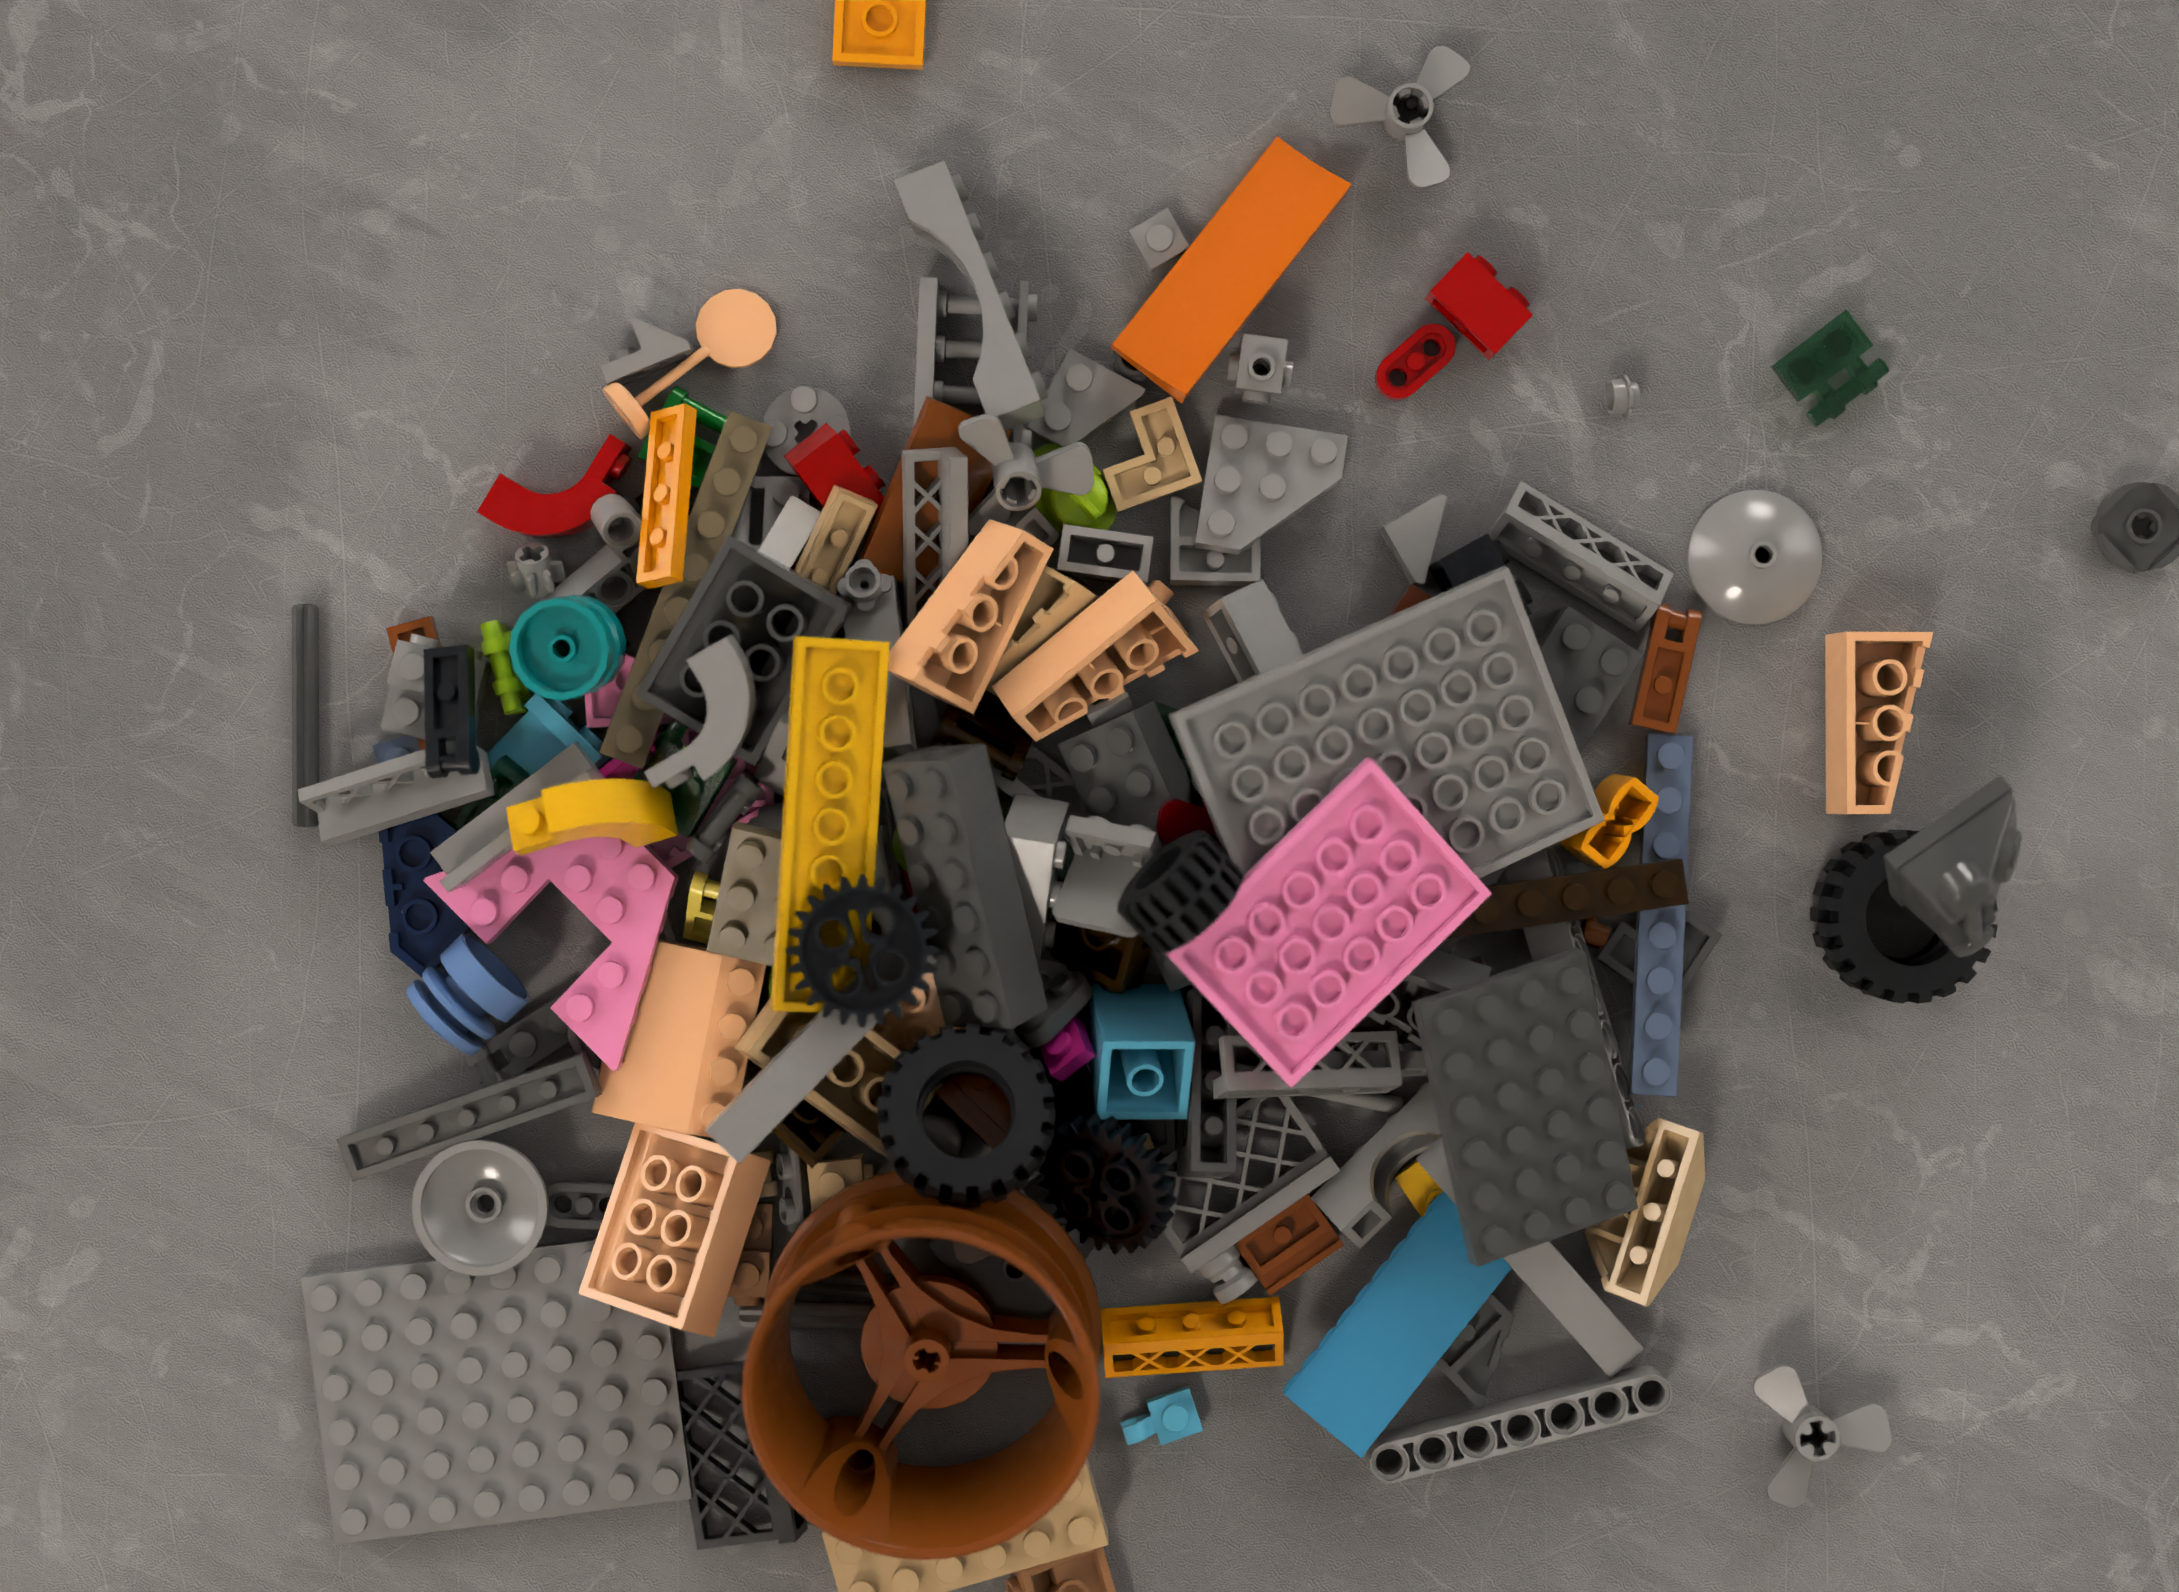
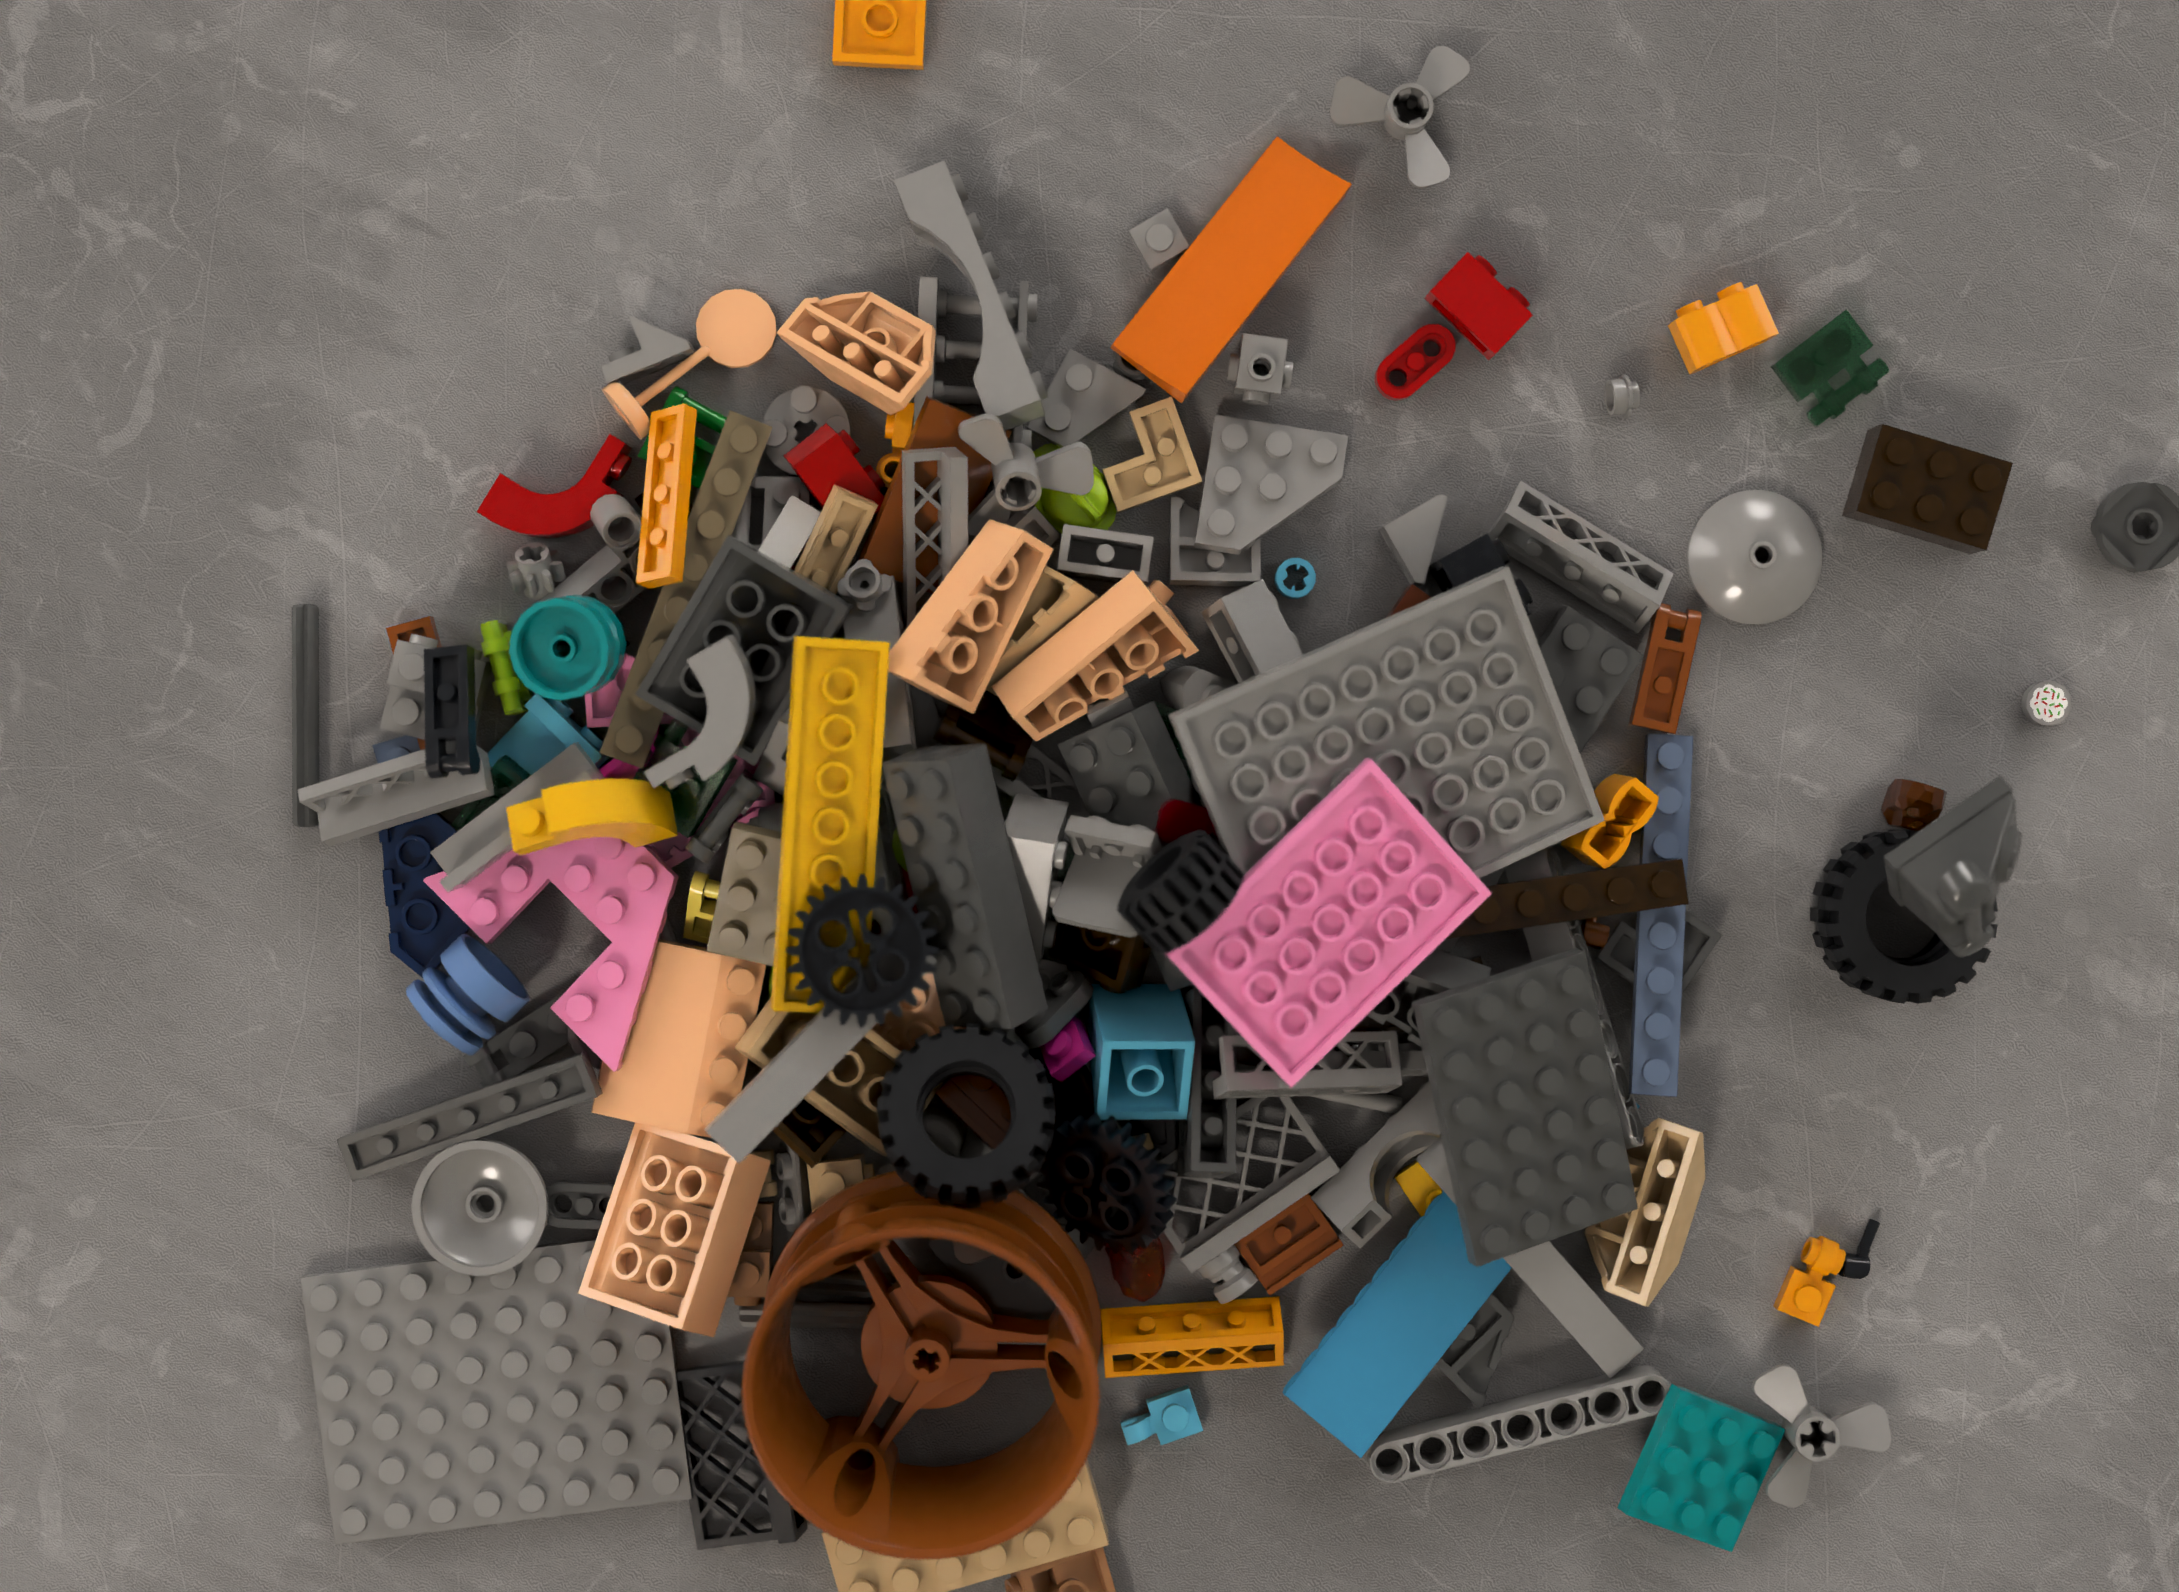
light nougat wedge [1825,632,1933,814] -> none
none -> light nougat wedge [777,291,936,415]
none -> light orange plate [876,402,914,489]
none -> rock [1105,1237,1165,1302]
none -> light grey plate [1160,666,1235,710]
none -> medium azure bush [1274,558,1316,599]
none -> teal plate [1617,1384,1786,1552]
none -> light orange brick [1668,282,1779,375]
none -> light orange plate [1773,1236,1846,1327]
none -> black hand [1838,1219,1880,1279]
none -> dark brown brick [1842,424,2013,554]
none -> reddish brown rock [1881,779,1947,831]
none -> tile [2021,681,2071,726]

